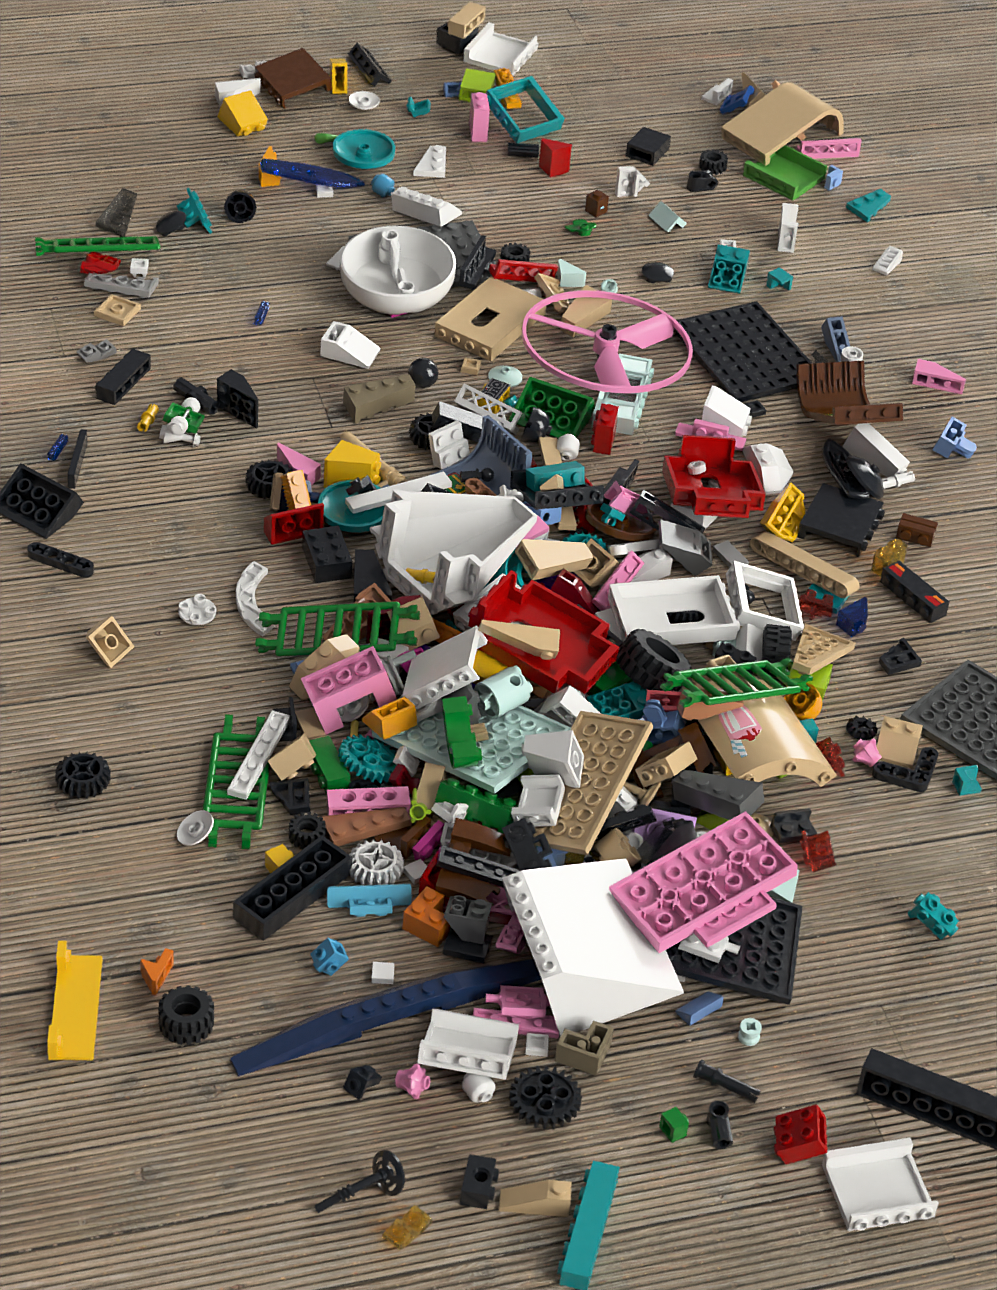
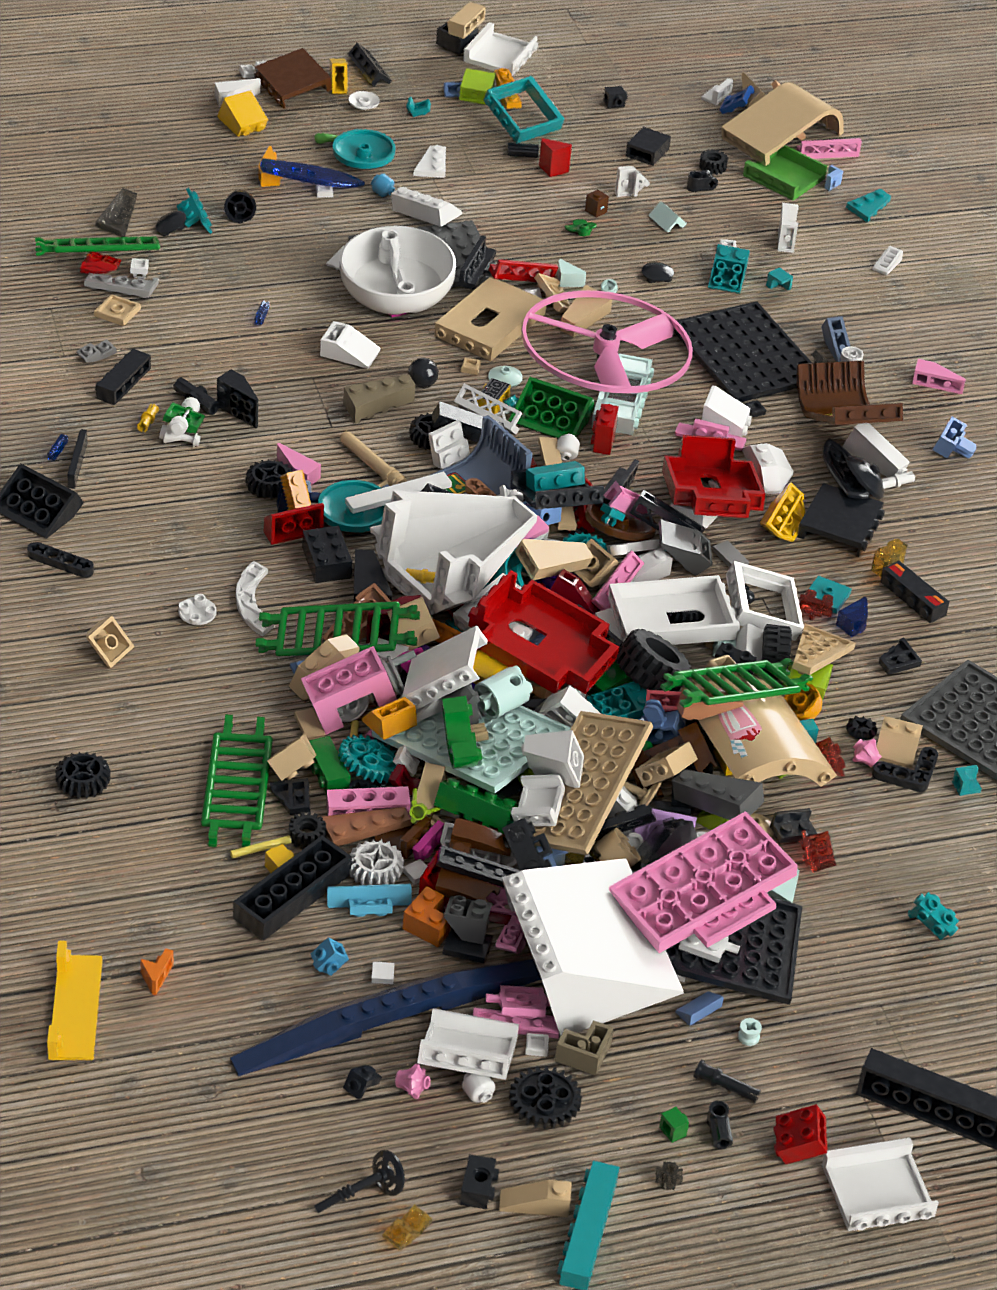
black tyre [158,985,214,1045] -> none
white dish [177,810,214,846] -> none
white tile [227,710,291,800] -> none
tan tile [269,472,283,511] -> none
black panel [272,697,297,742] -> none
yellow slope [323,440,381,488] -> none
black bracket [346,475,377,496] -> none
white bracket [431,802,469,823] -> none
black pin [460,468,494,483] -> none
bright pink brick [469,92,490,142] -> none
tan wedge [478,620,560,660] -> none
black tyre [500,242,530,262] -> none
black cylinder [522,406,553,442] -> none
tan slope [540,474,564,491] -> none
white tile [688,461,706,475] -> none
tan beam [750,531,860,598] -> none
reddish brown brick [896,513,938,547] -> none
none -> light yellow piece [230,835,292,859]
none -> black brick [603,86,628,108]
none -> clear smoke gear [655,1161,683,1190]

